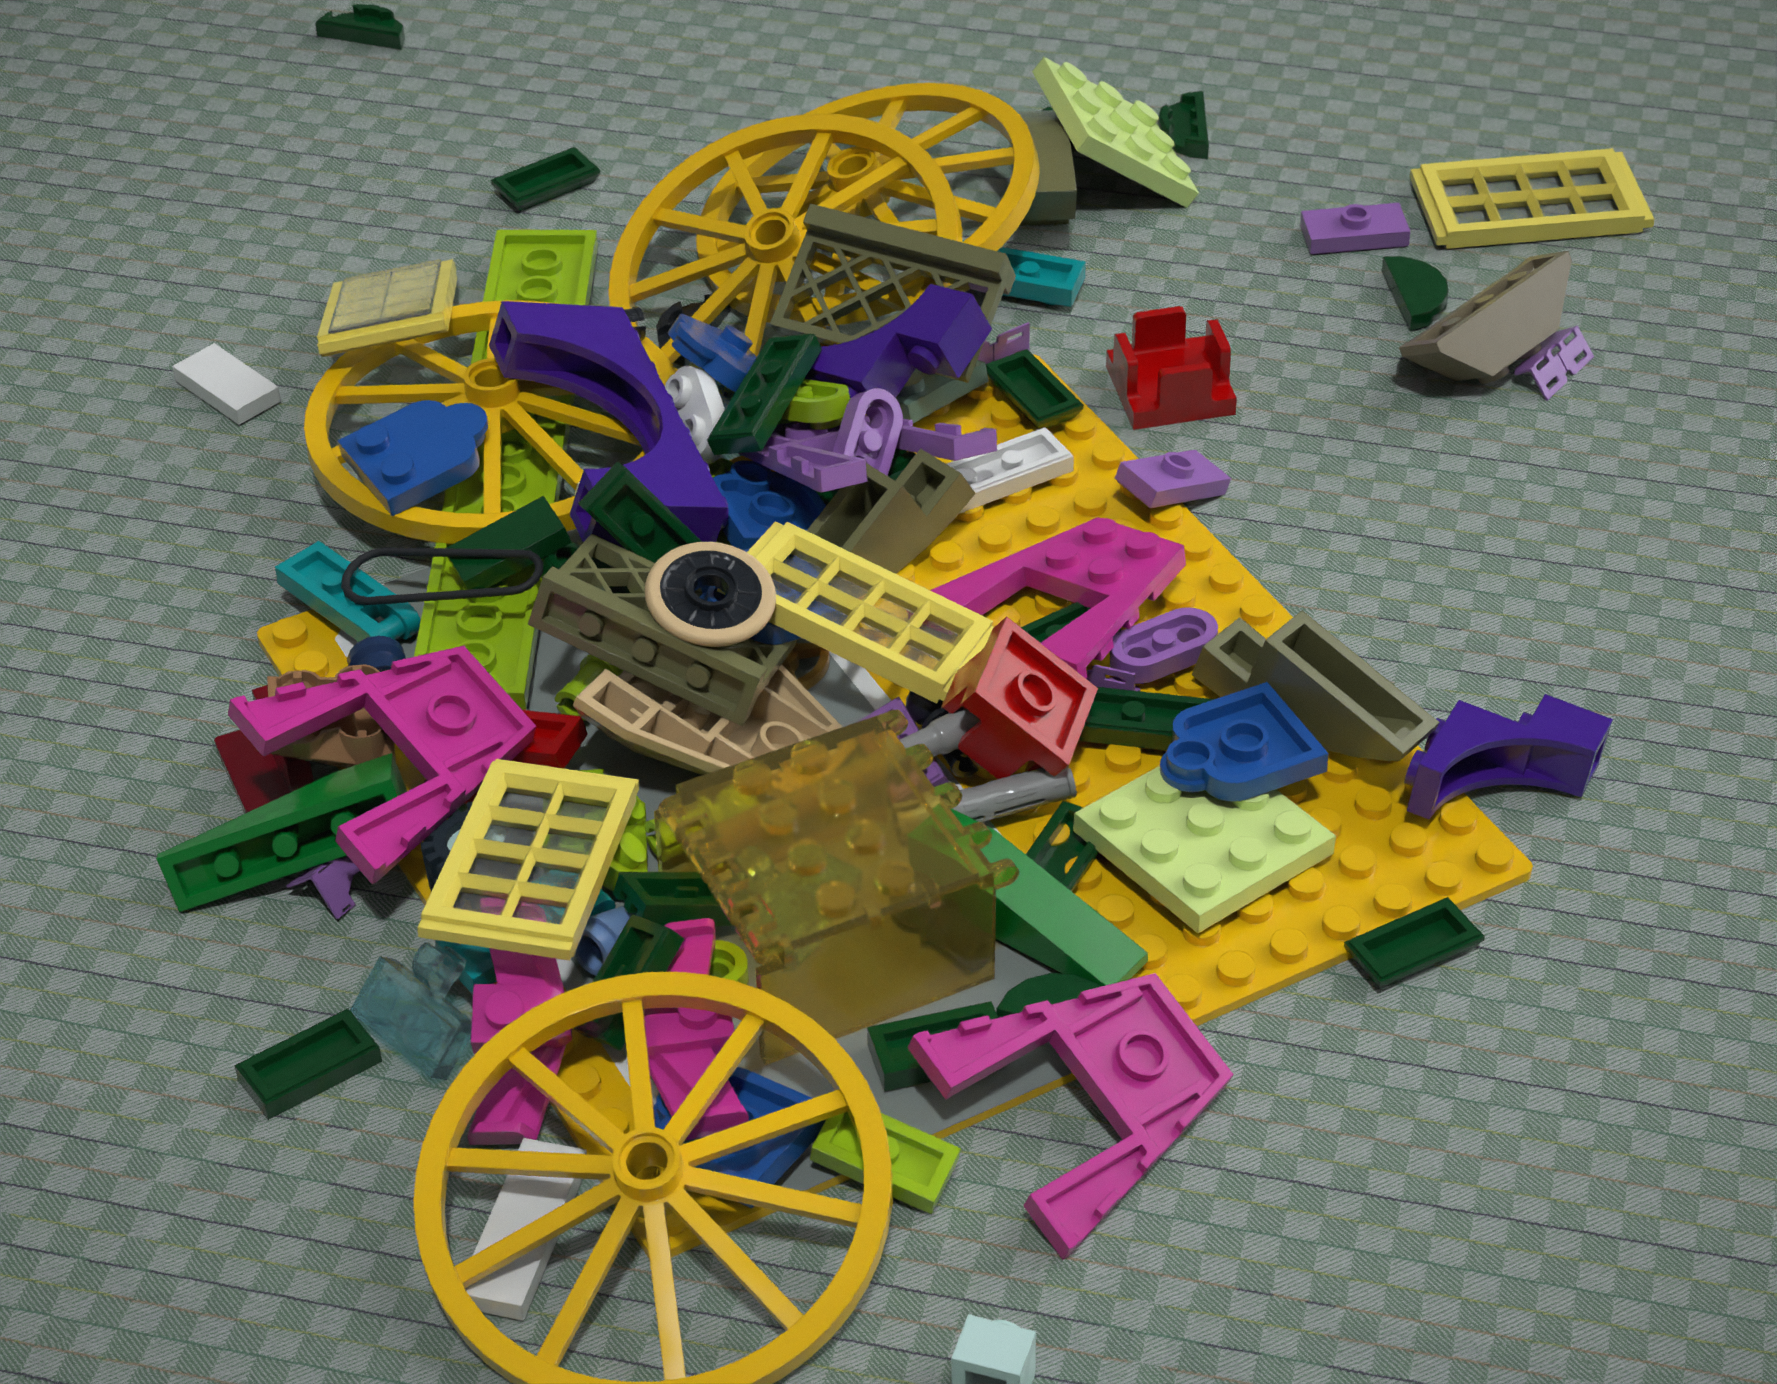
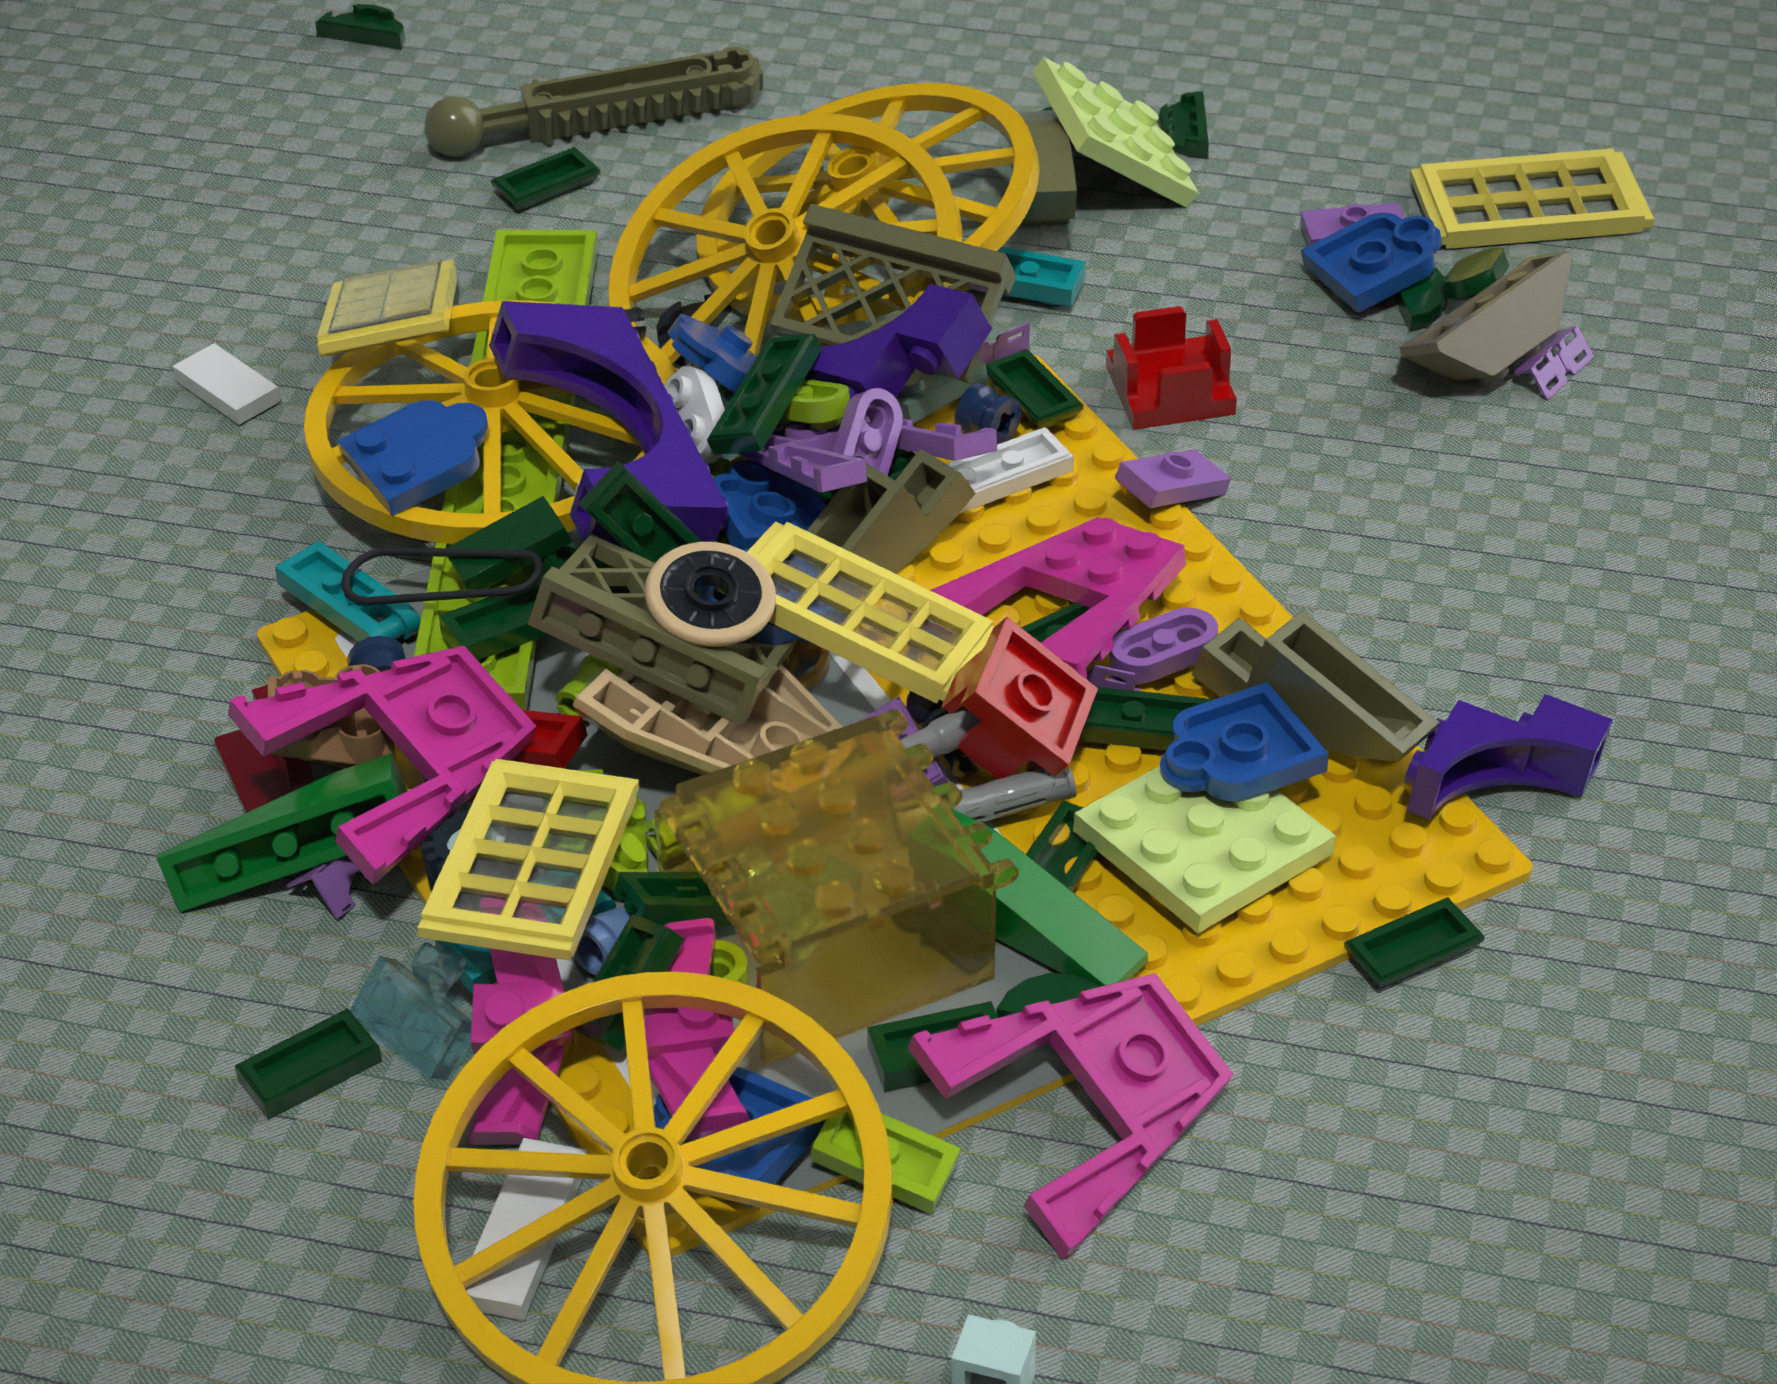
none -> olive gear [424,47,764,158]
none -> dark green tile [439,577,549,661]
none -> dark blue wheel [954,382,1021,445]
none -> blue plate [1301,212,1442,313]
none -> dark green tile [1443,247,1509,300]

